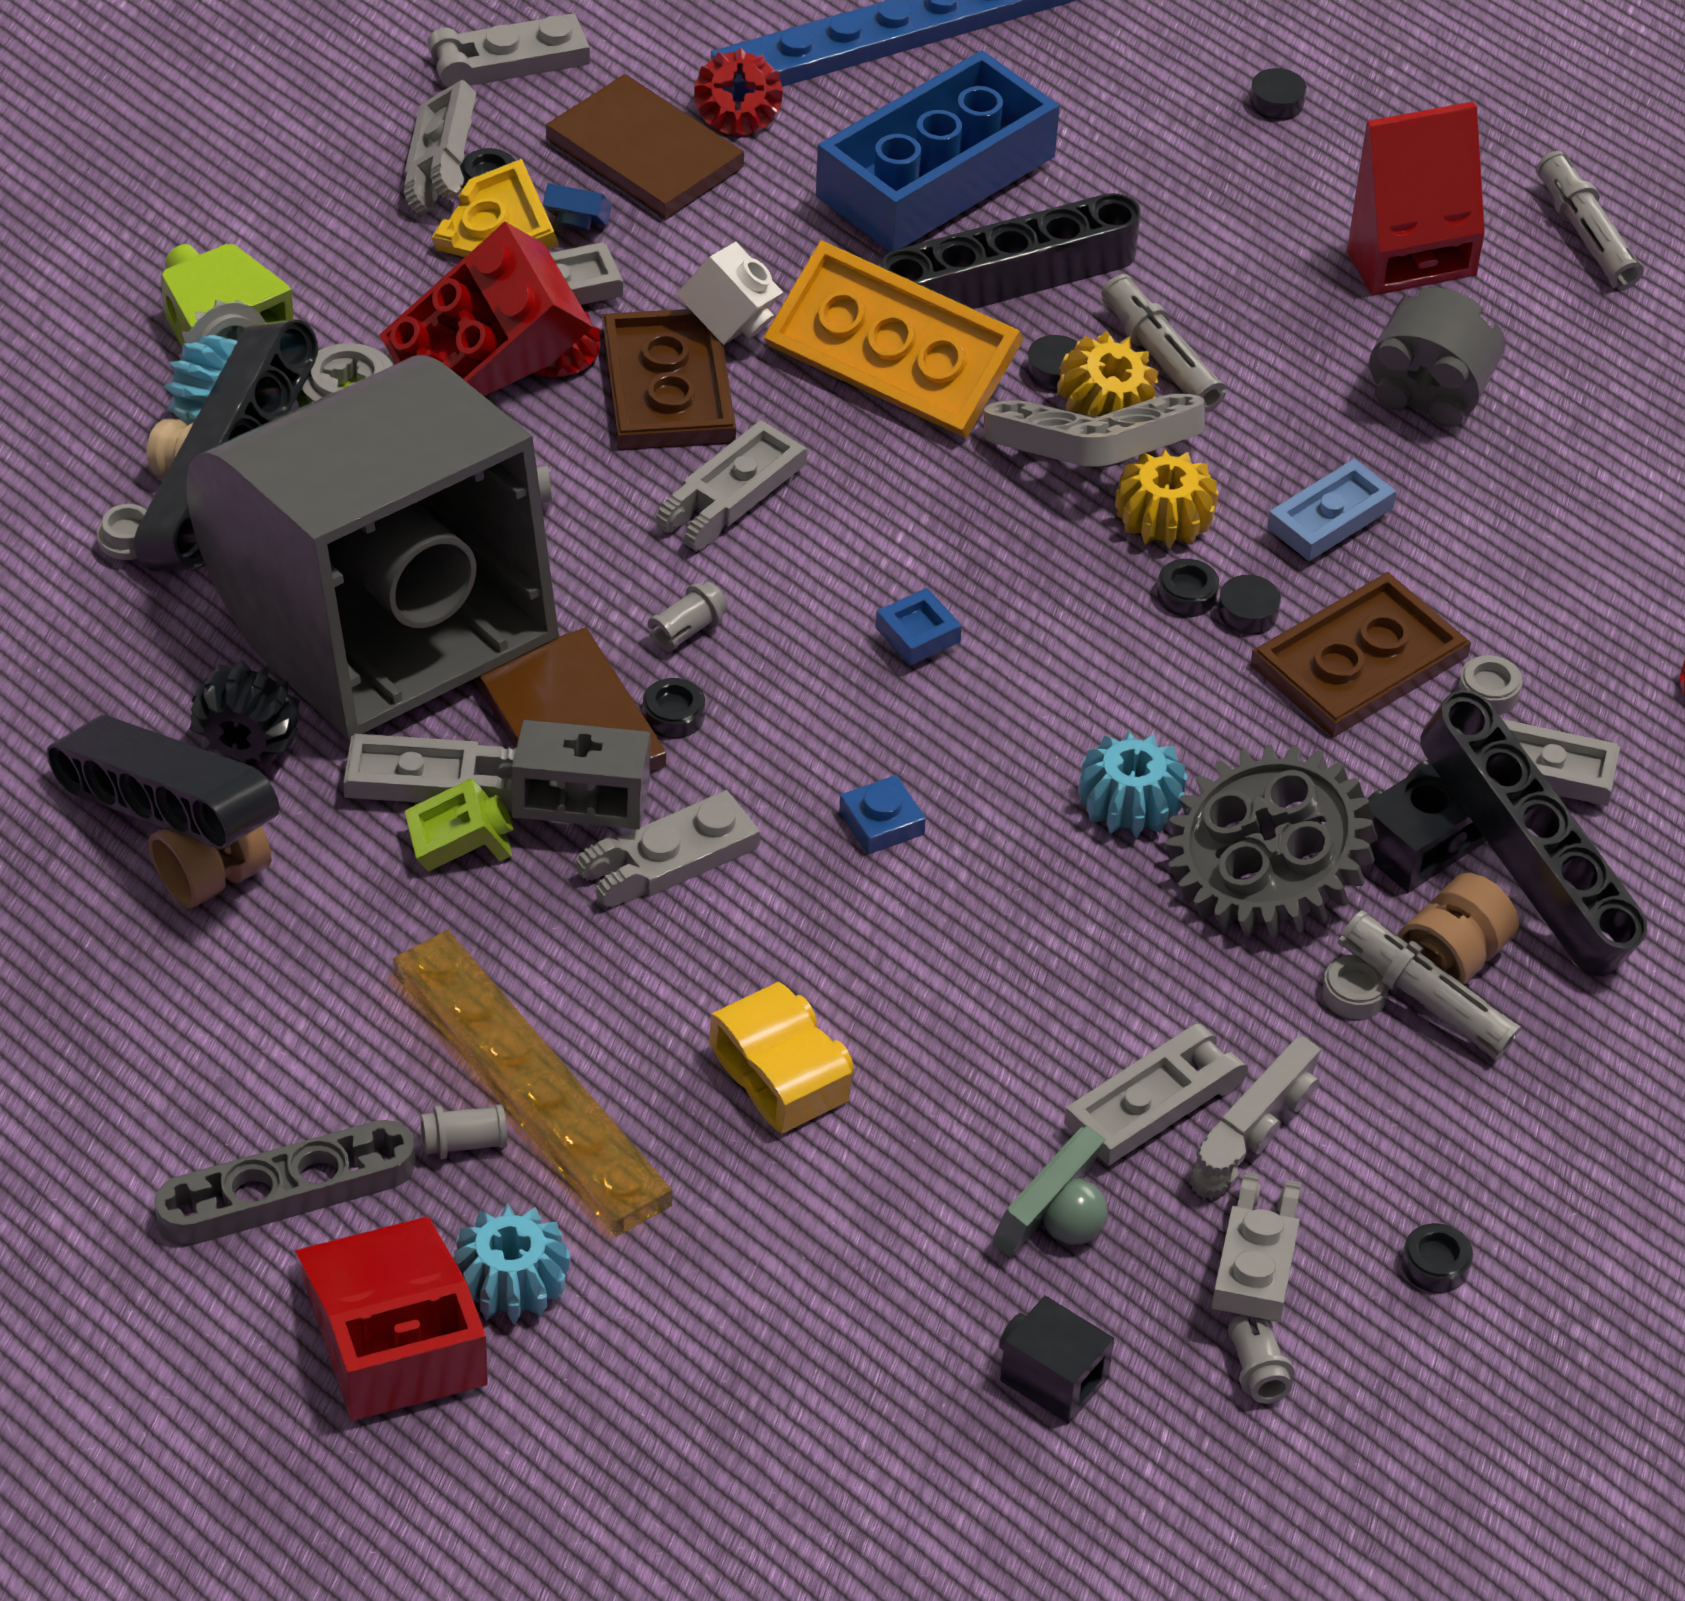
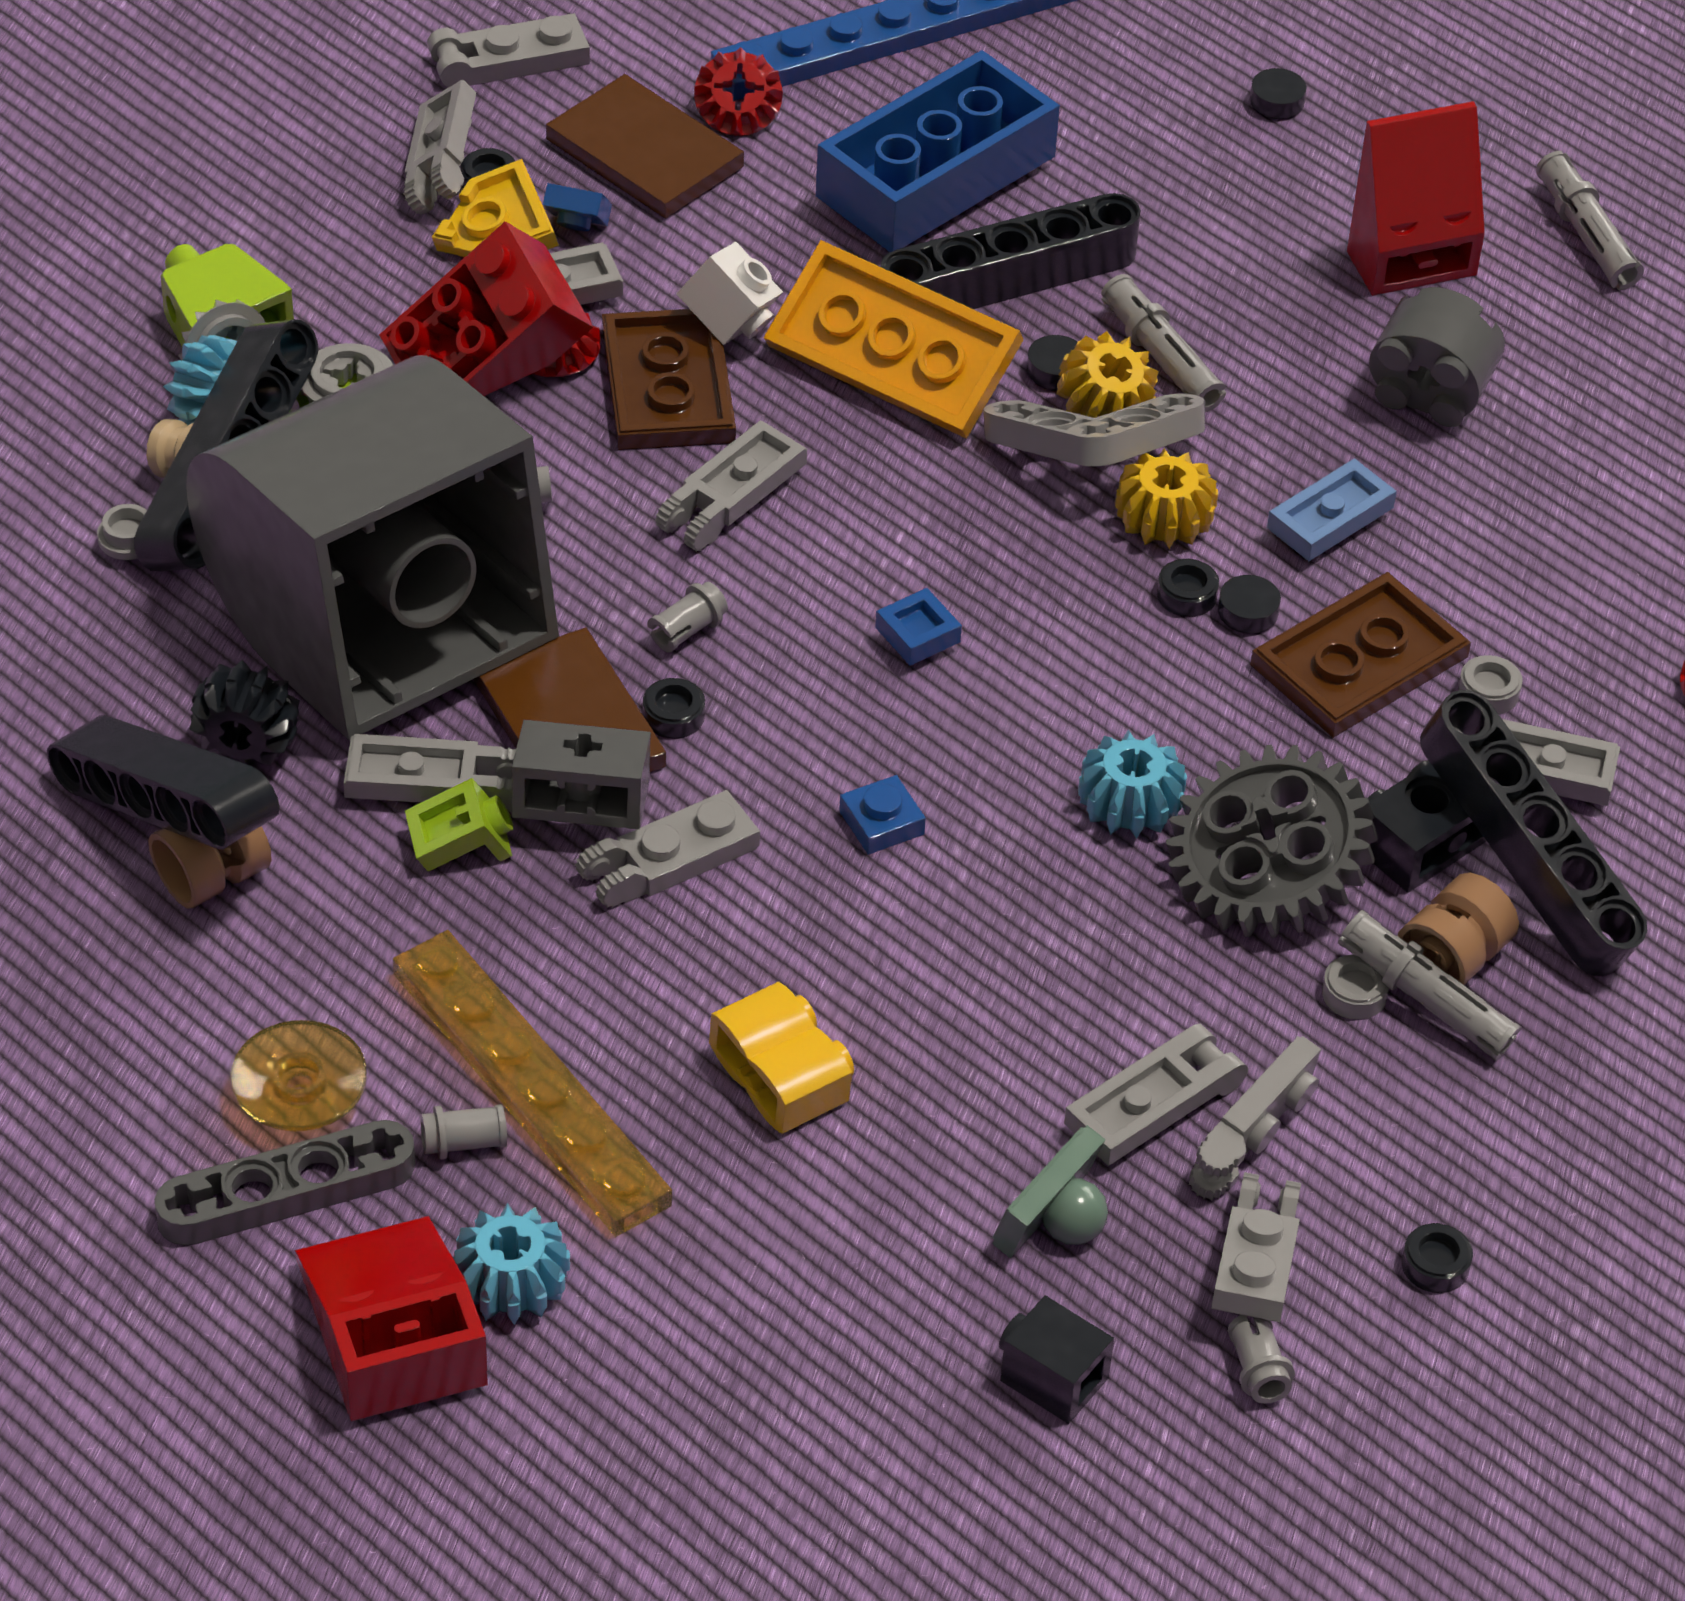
none -> clear yellow dish [231,1020,367,1131]

